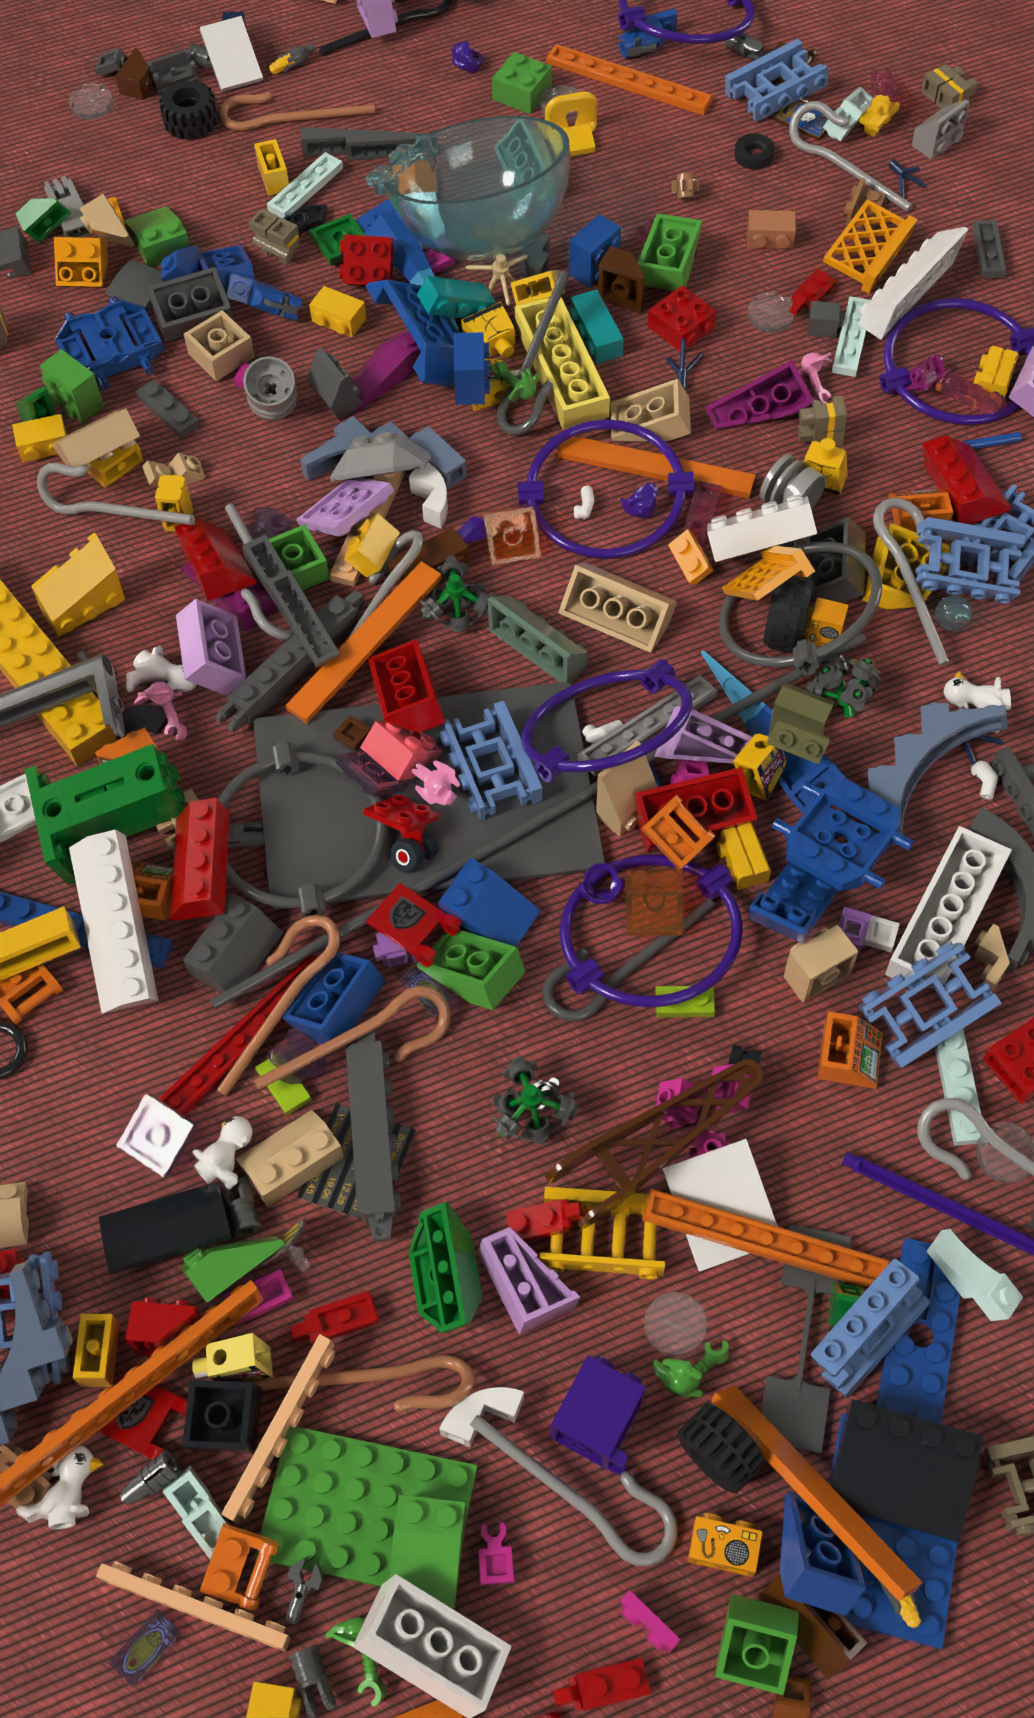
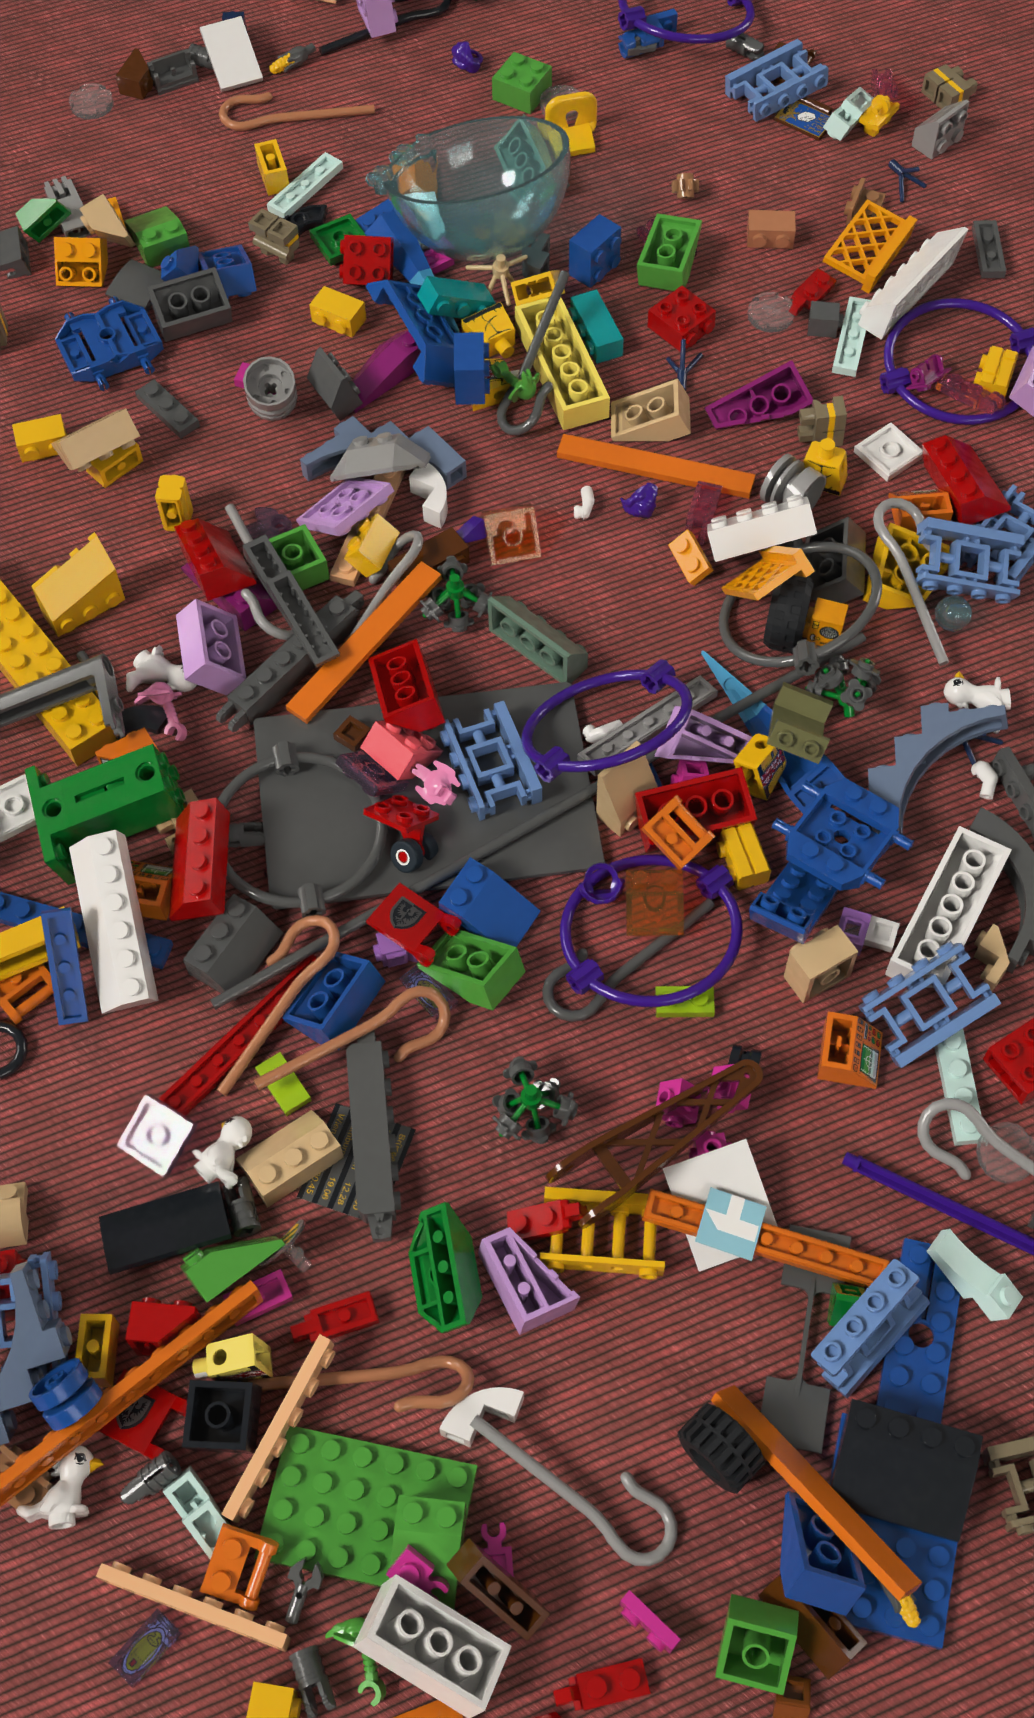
green slope [15,386,56,422] -> none
light grey piece [37,462,195,525] -> none
bright green brick [39,349,104,424] -> none
dark grey bracket [95,47,128,76] -> none
tan slope [142,453,206,487] -> none
black tyre [159,80,218,140] -> none
tan brick [184,310,255,381] -> none
blue plate [225,272,302,322] -> none
plate [267,1029,326,1084] -> none
dark grey slope [300,127,437,161] -> none
dark purple piece [518,420,695,559] -> none
orange tile [546,44,713,116] -> none
dark purple container [550,1355,646,1475] -> none
tan slope [558,562,678,653] -> none
reddish brown slope [598,246,645,314] -> none
clear tile [644,1292,707,1357] -> none
bright green piece [653,1340,729,1398] -> none
light orange brick [687,1513,762,1577] -> none
black tyre [734,133,775,170] -> none
light grey piece [789,101,913,212] -> none
bright pink piece [798,352,833,404] -> none
blue bar [961,432,1022,450] -> none
none -> blue wheel [28,1358,103,1431]
none -> blue plate [41,907,89,1025]
none -> dark pink plate [386,1544,450,1600]
none -> reddish brown brick [446,1538,550,1641]
none -> medium azure sticker [695,1187,767,1261]
none -> white tile [853,423,923,482]

